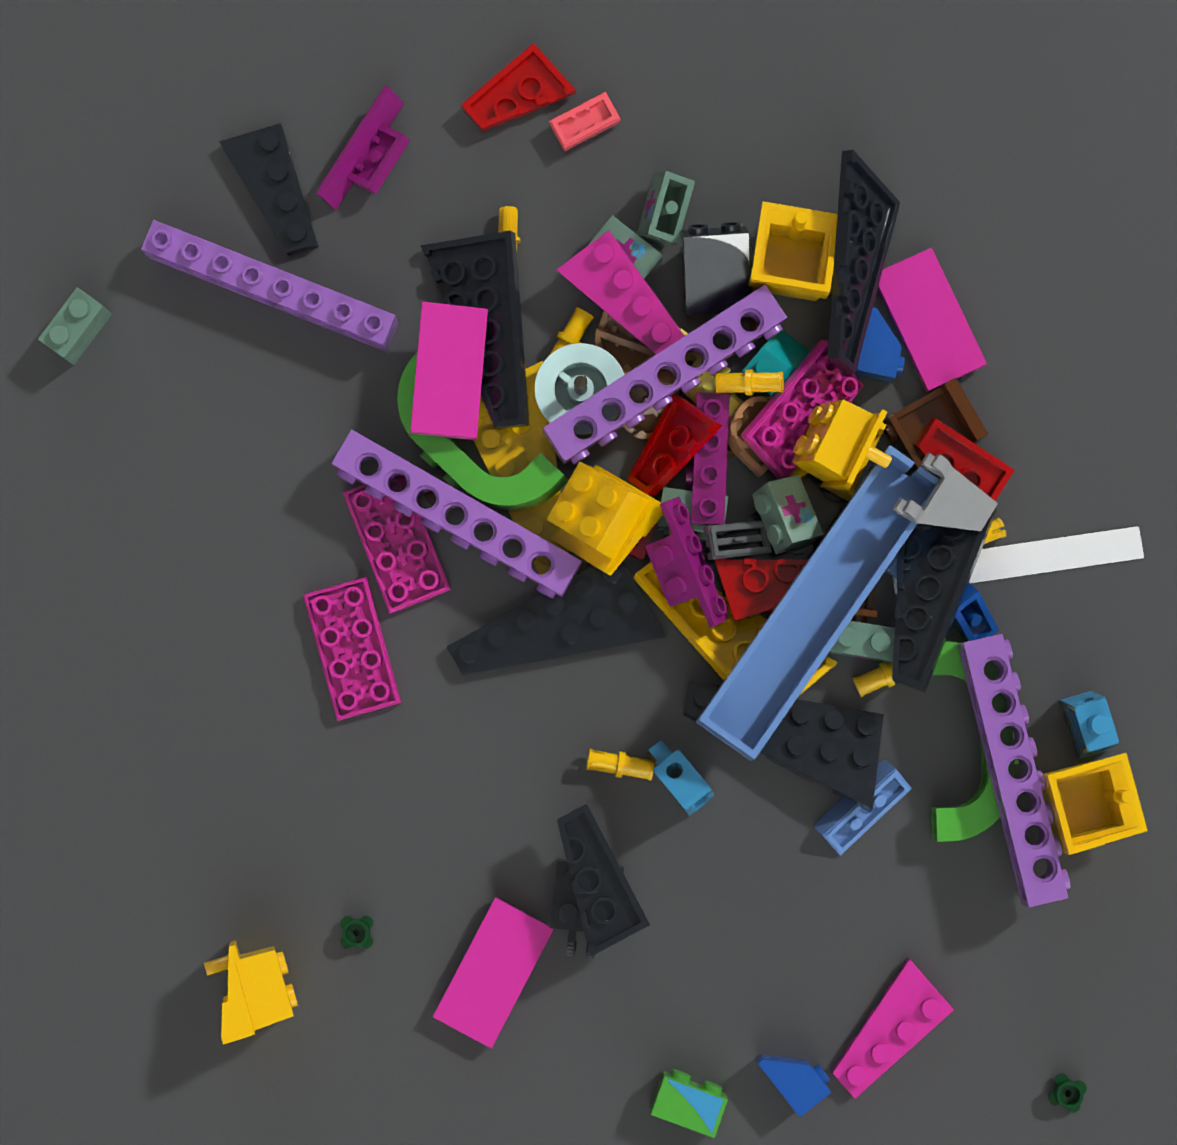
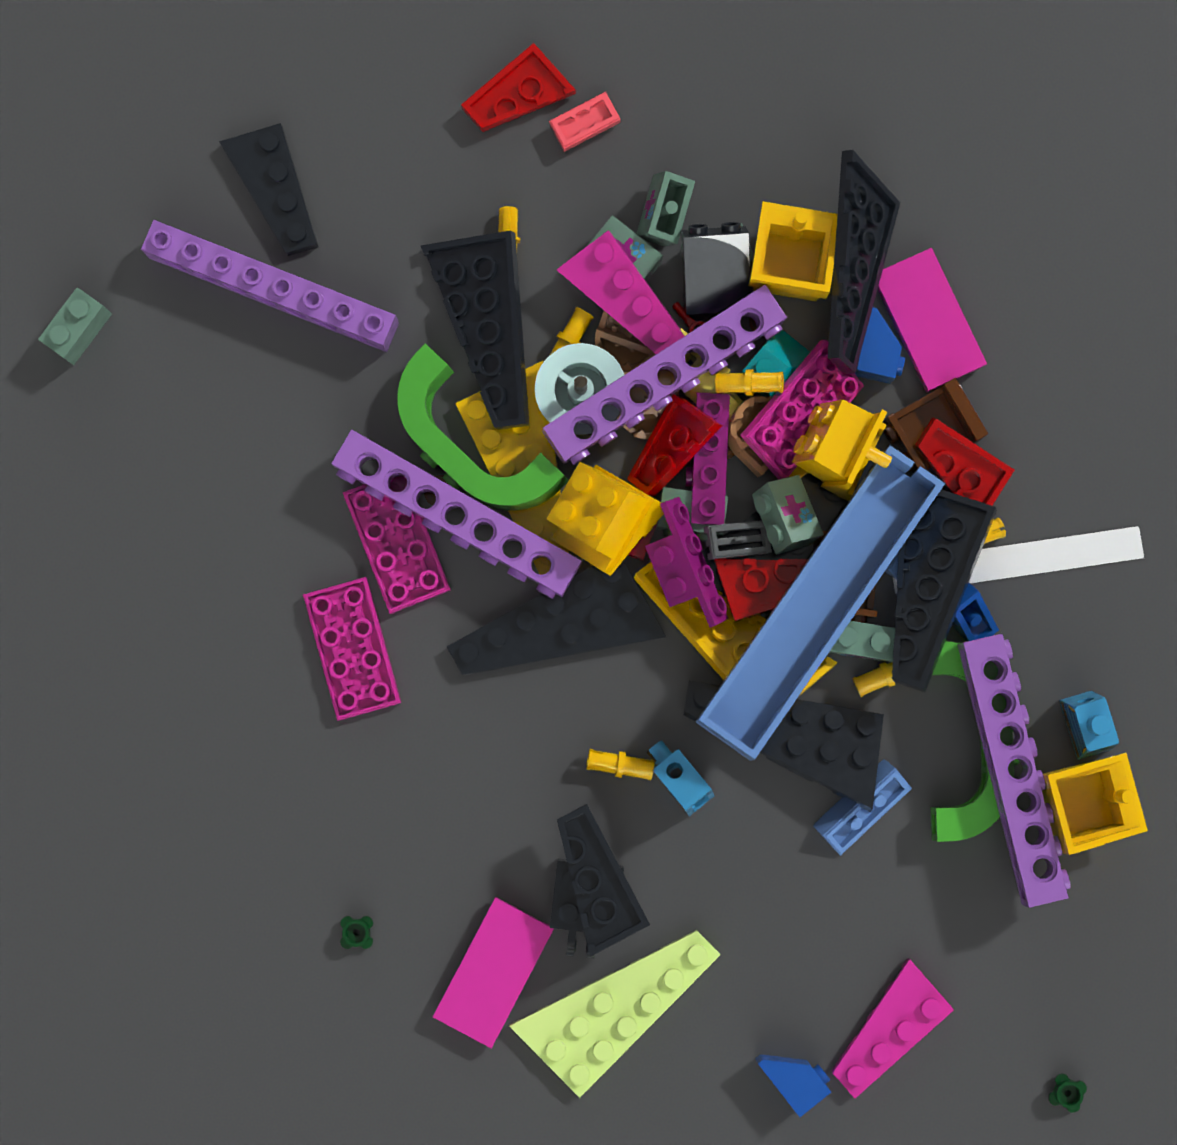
yellow piece [204,940,298,1045] -> none
magenta bracket [316,86,410,210] -> none
dark pink tile [410,302,488,440] -> none
bright green brick [650,1069,728,1138] -> none
light grey flag [893,453,998,531] -> none
none -> yellowish green wing [509,930,721,1098]
none -> red hand [672,302,705,334]

